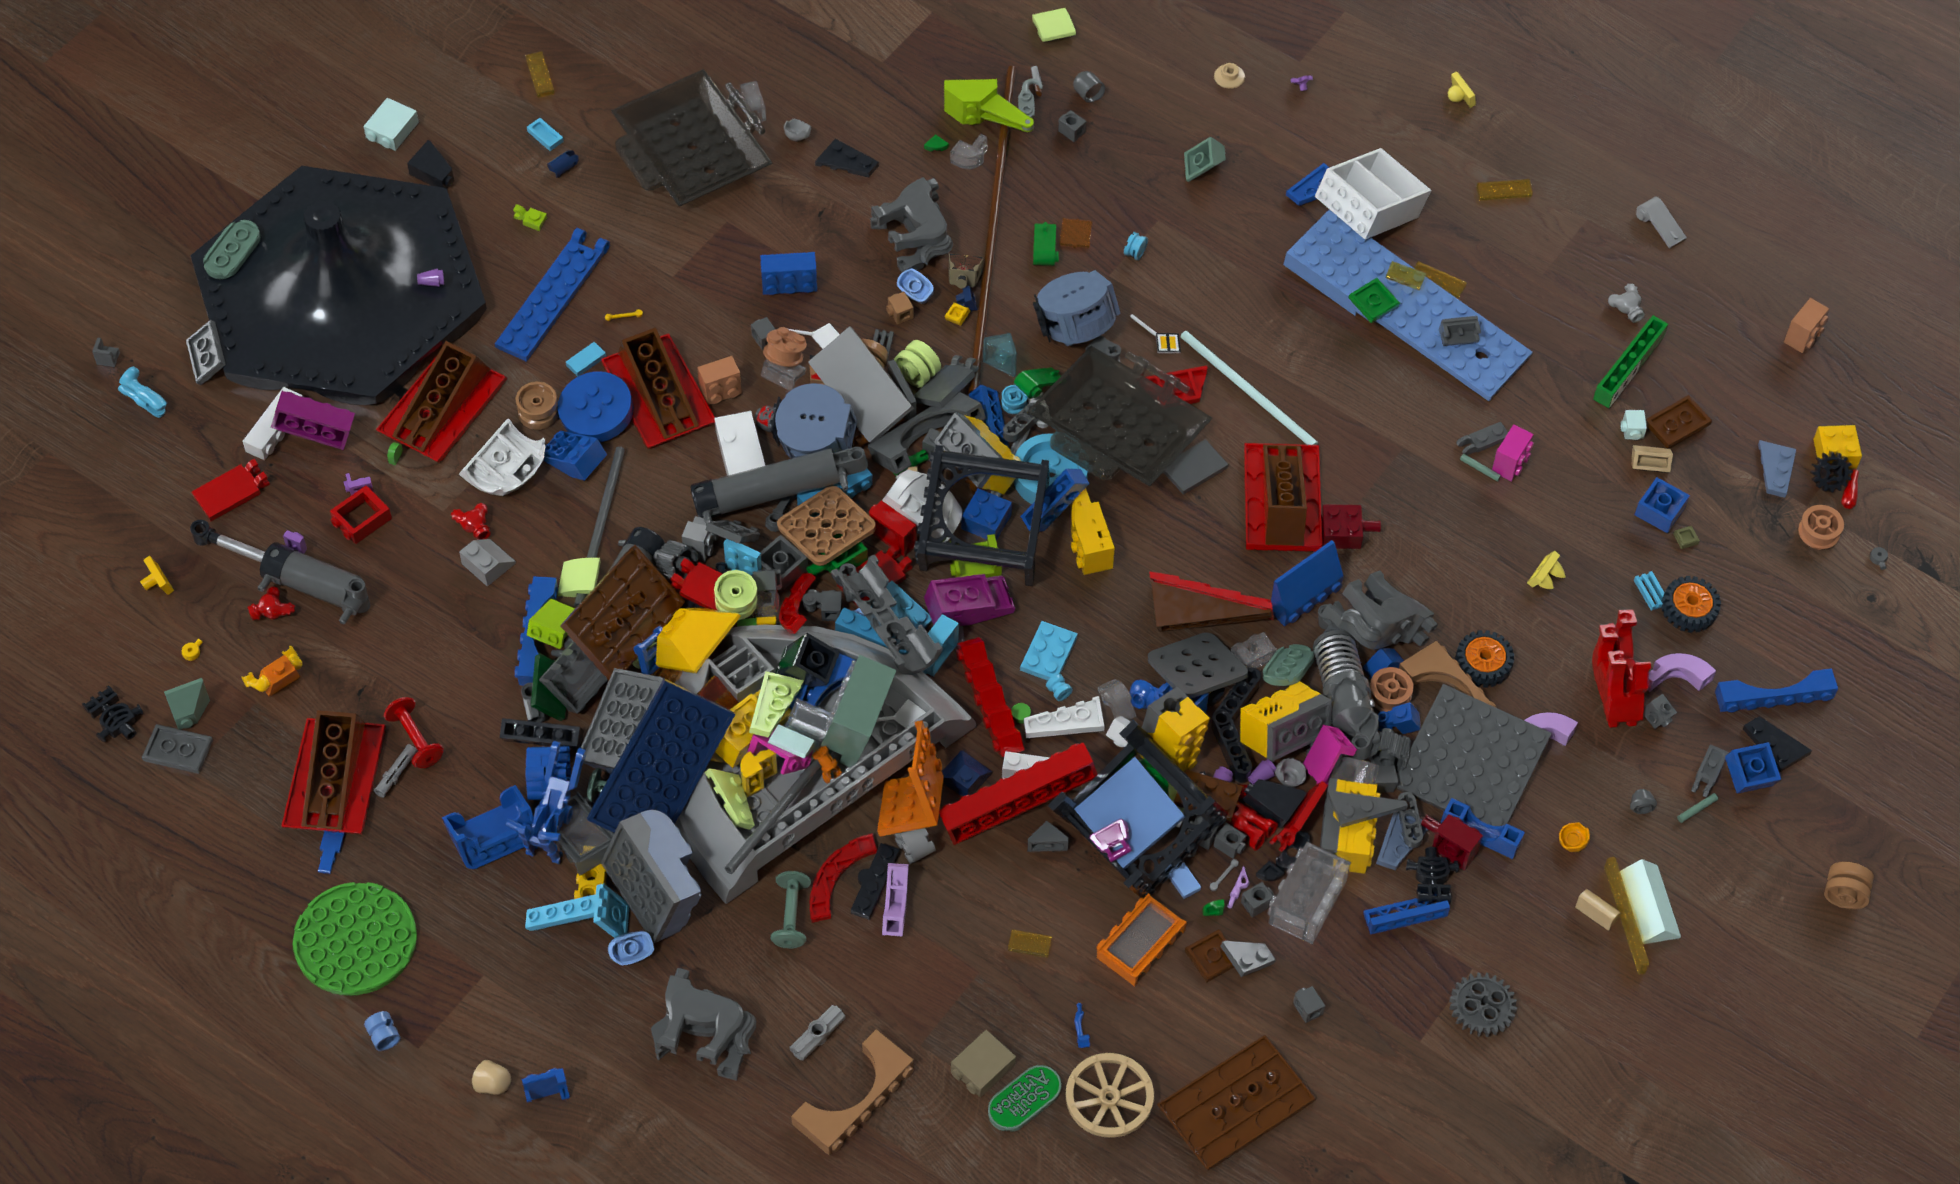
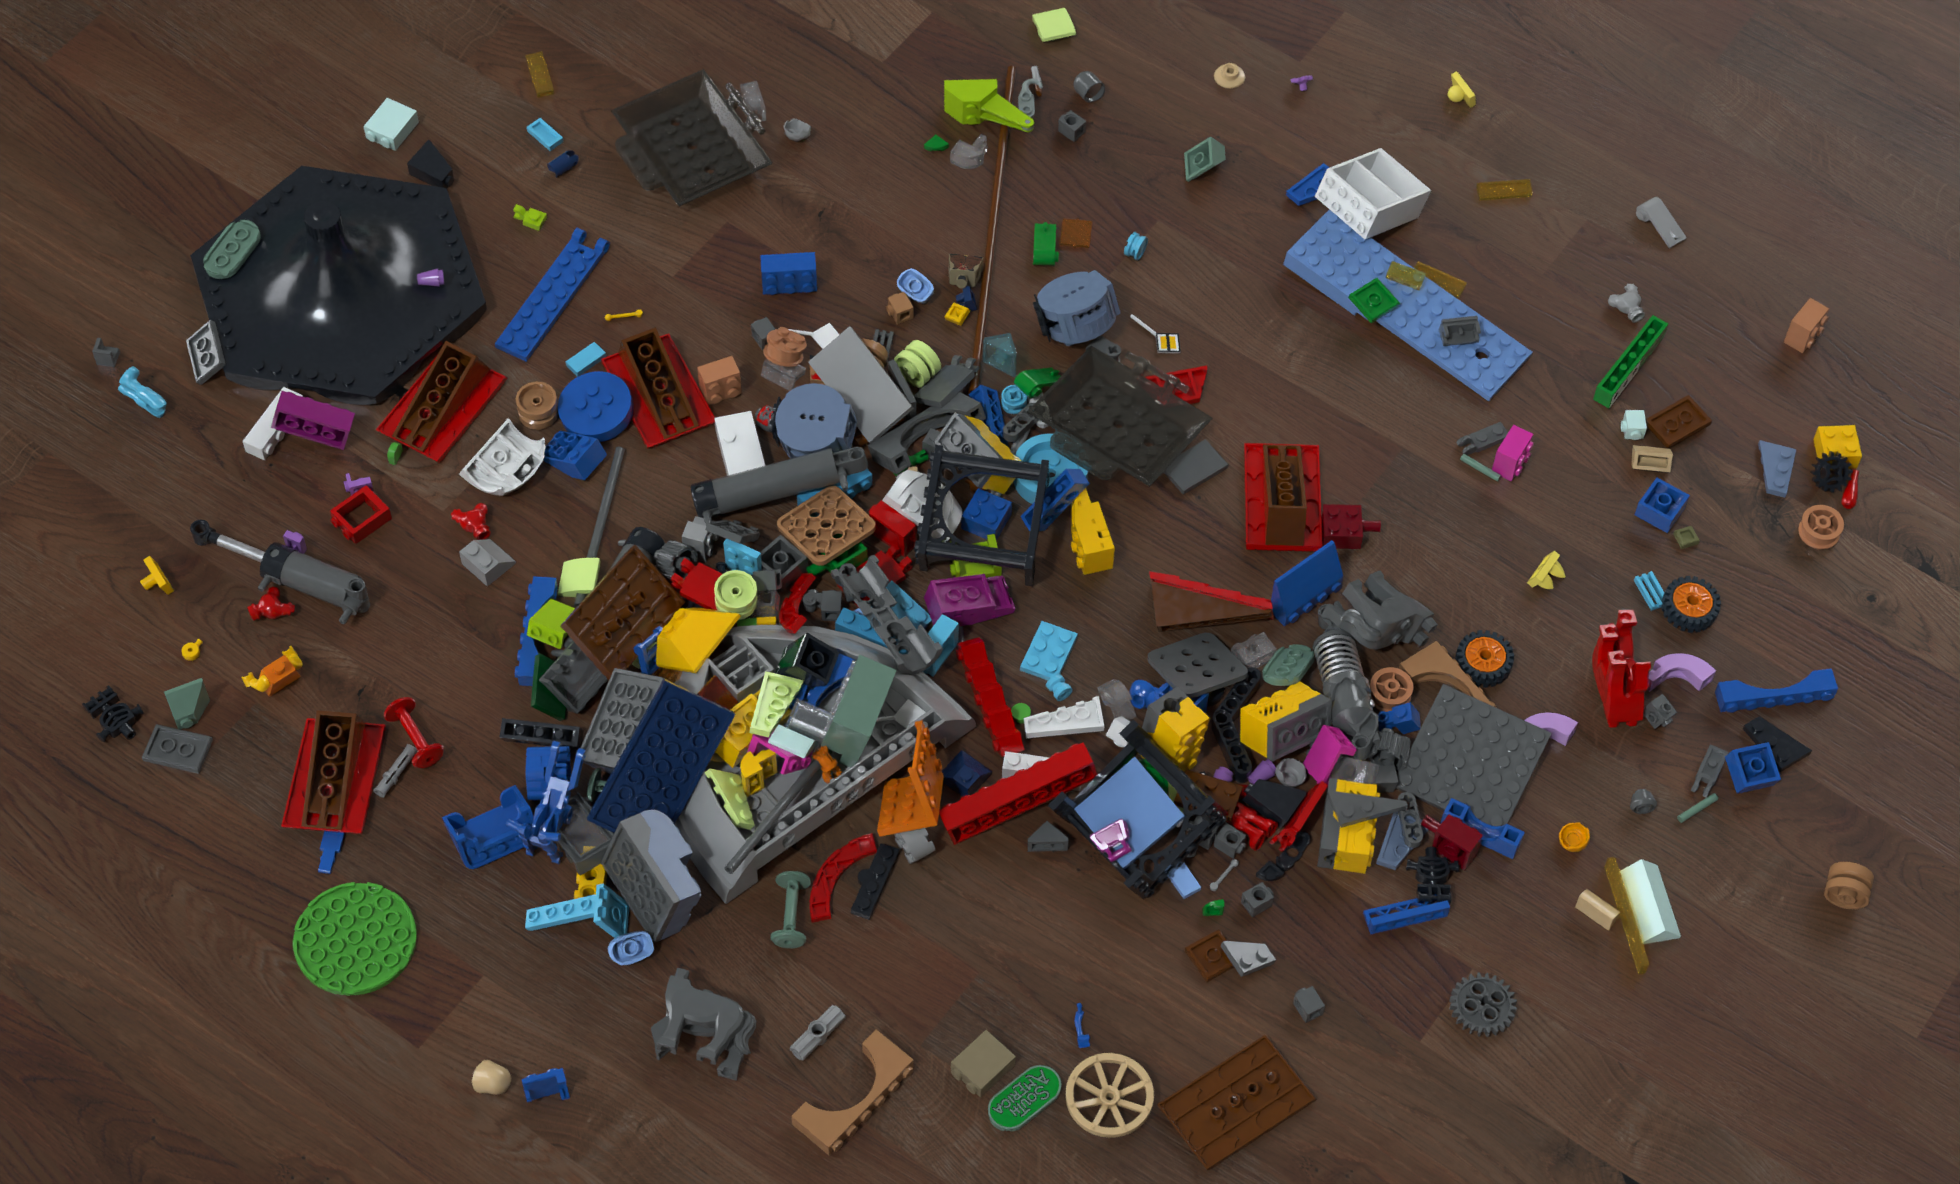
red tile [192,459,270,521] -> none
medium blue wheel [364,1011,401,1051] -> none
dark grey piece [521,683,545,722] -> none
dark grey piece [765,494,797,532] -> none
black wing [815,139,879,178] -> none
dark grey piece [870,177,953,272] -> none
lavender arch [882,863,909,936] -> none
clear yellow tile [1008,930,1052,958] -> none
window [1096,893,1187,987] -> none
light aqua piece [1181,331,1318,445] -> none
lavender hand [1227,866,1249,909] -> none
clear brick [1267,842,1351,945] -> none
blue slope [1362,648,1404,679] -> none
dark grey piece [1870,547,1888,570] -> none

